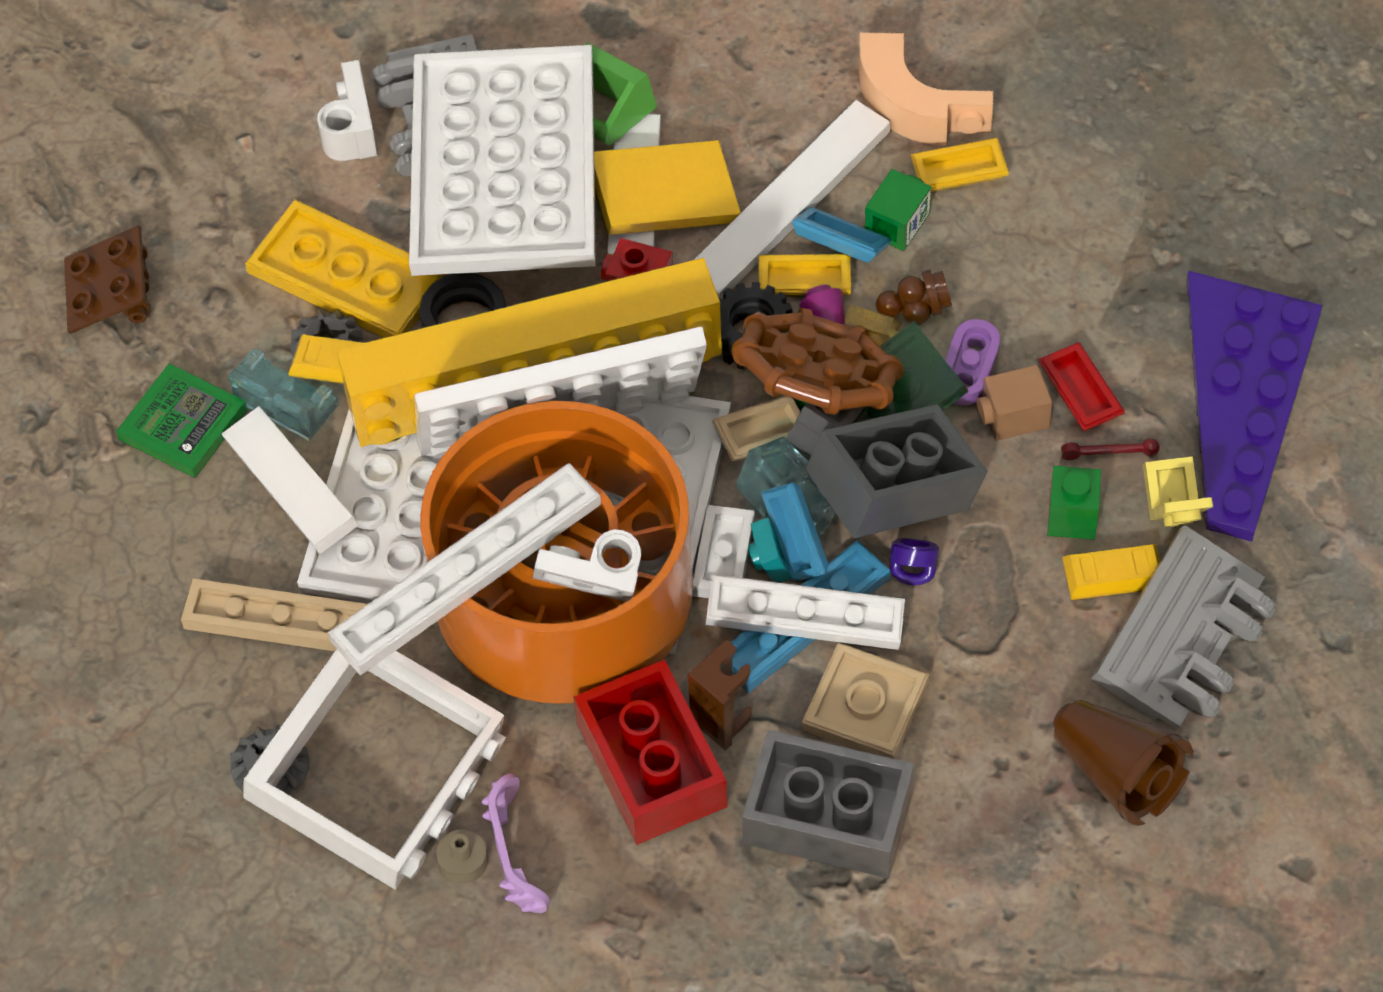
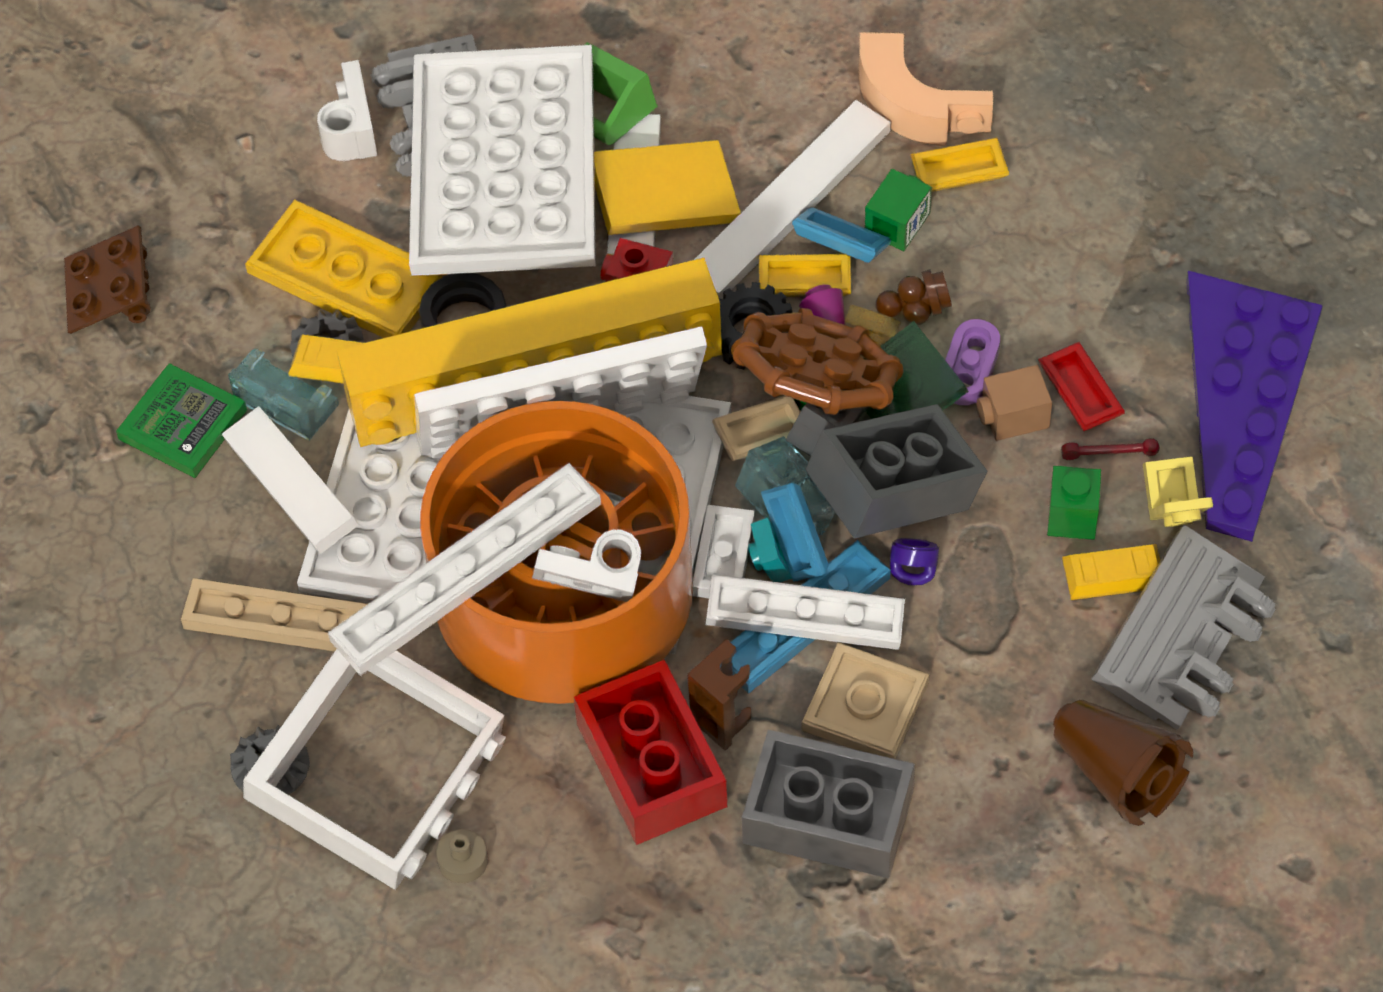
lavender piece [482,773,550,913] -> none

